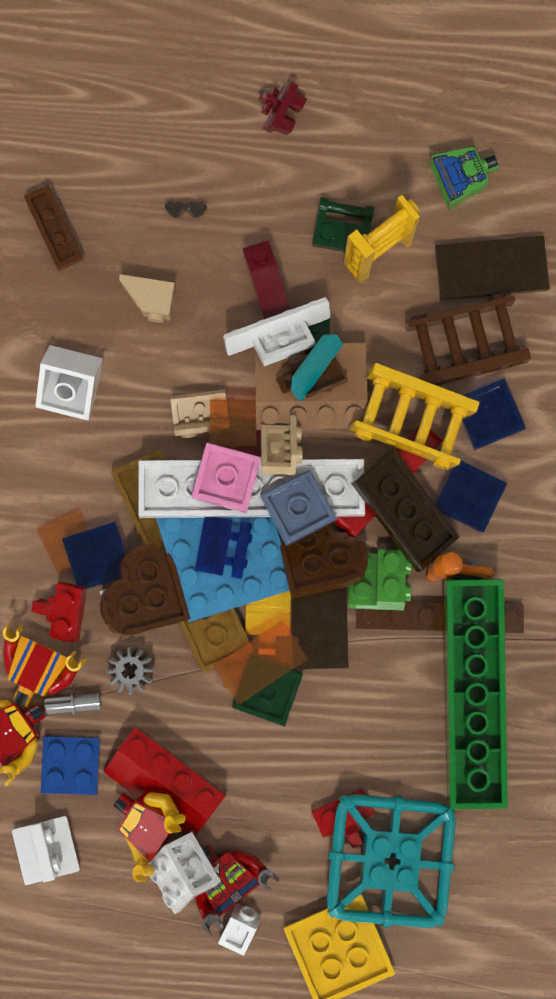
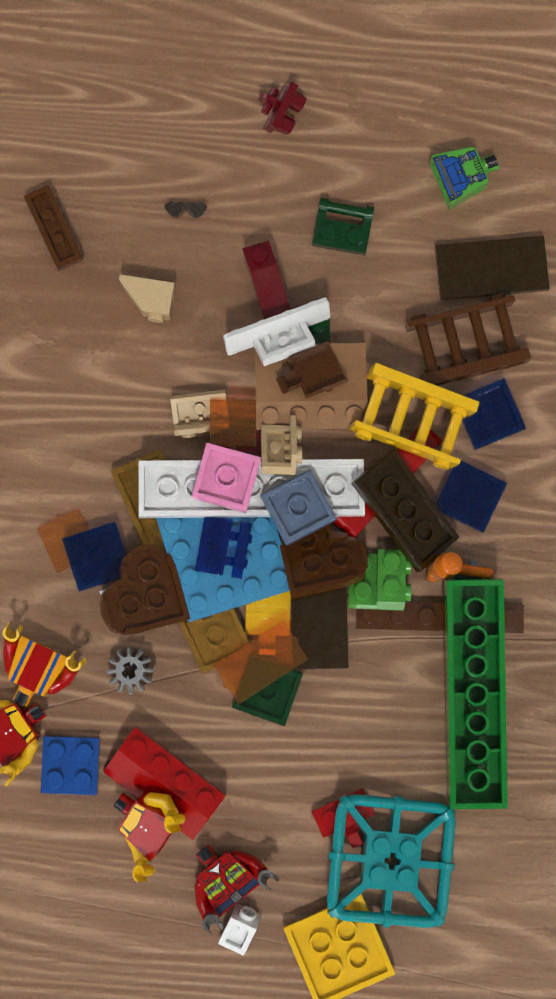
white bracket [12,816,80,885] -> none
red hinge [31,582,87,643] -> none
white slope [35,345,103,421] -> none
light grey axle [44,692,101,715] -> none
white bracket [148,832,221,914] -> none
teal piece [291,334,343,401] -> none
yellow fence [343,195,420,284] -> none

